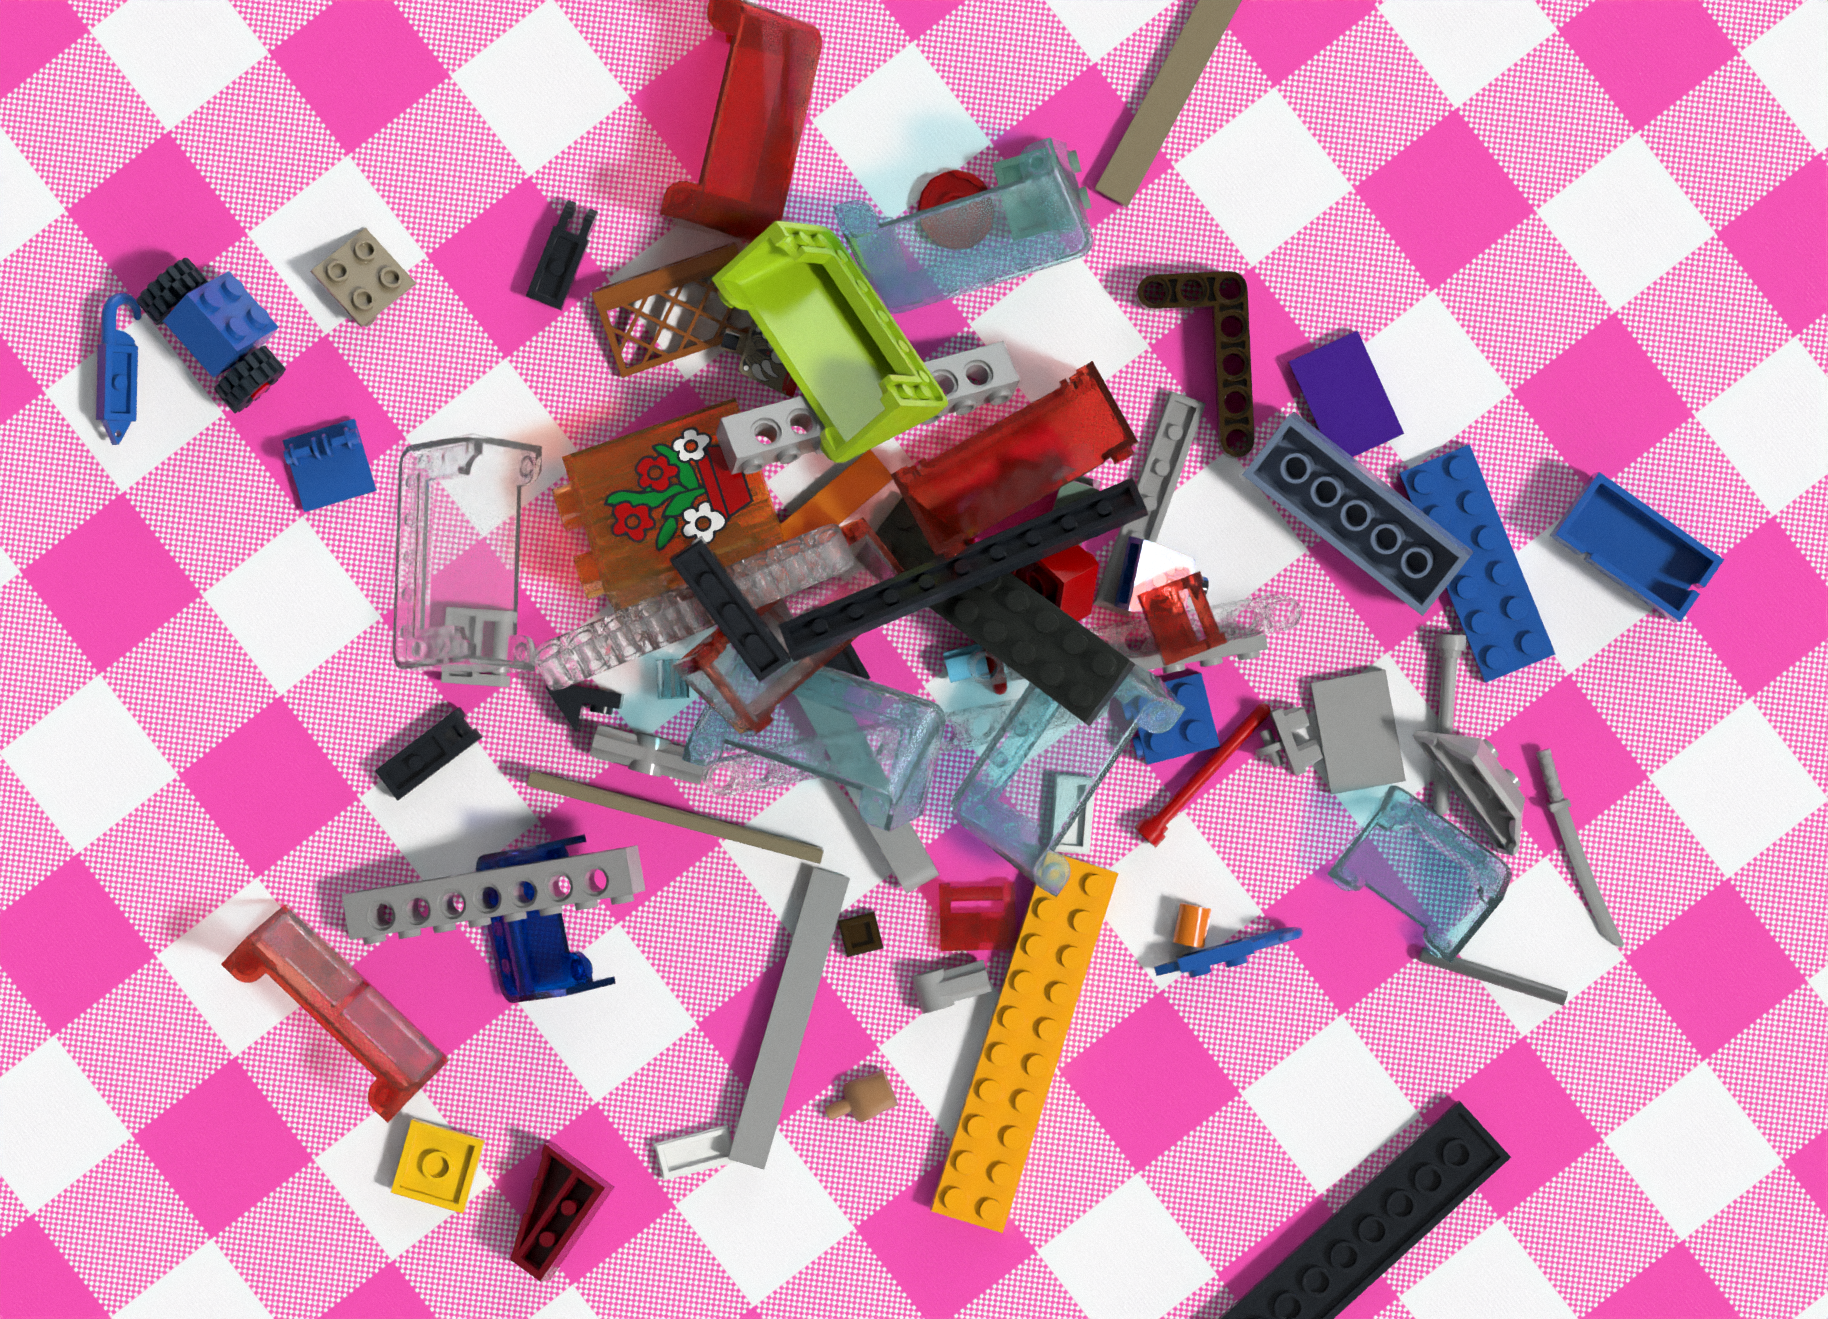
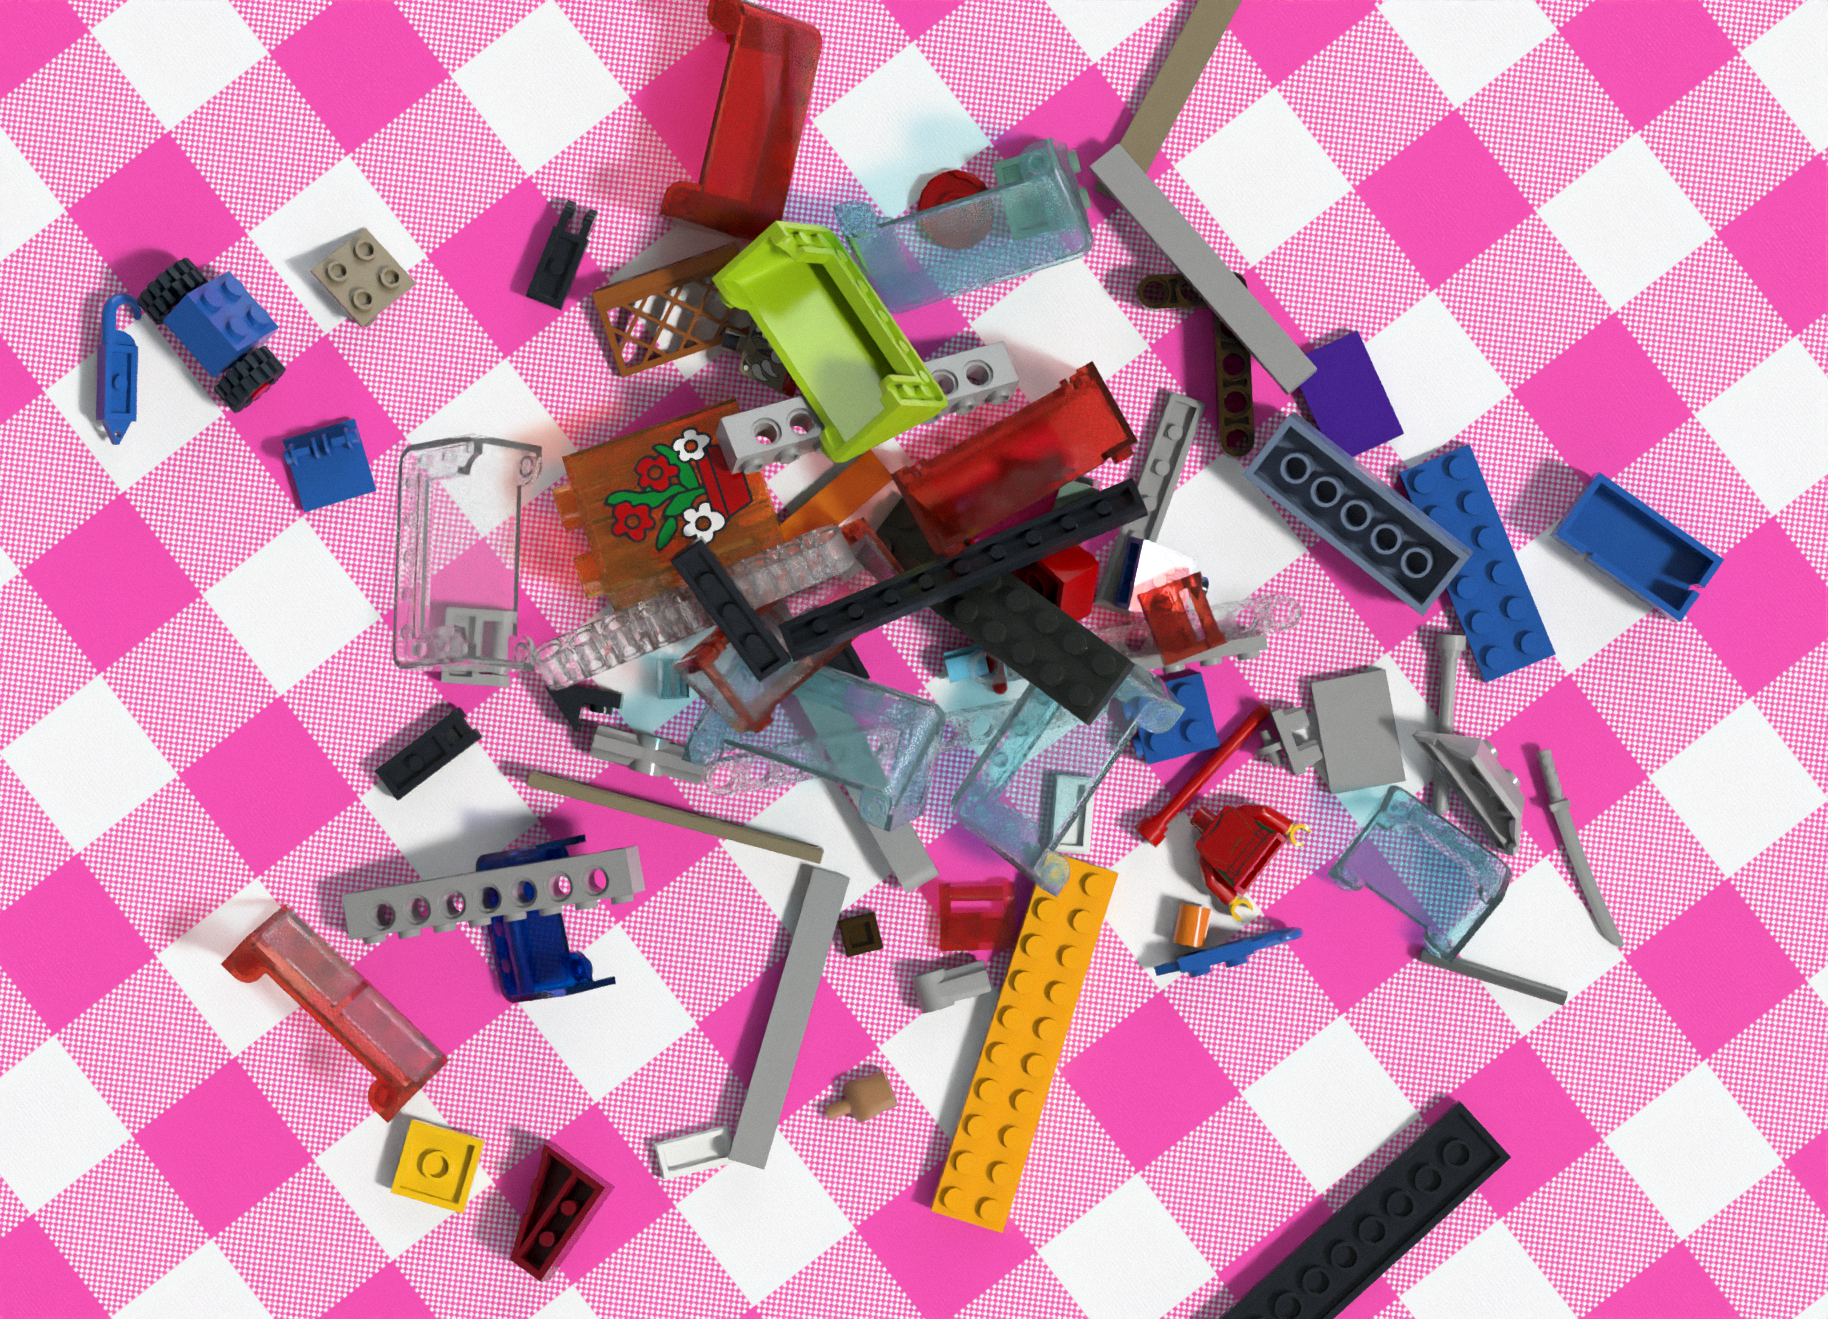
none -> light grey tile [1089,143,1317,396]
none -> red torso [1190,803,1311,921]

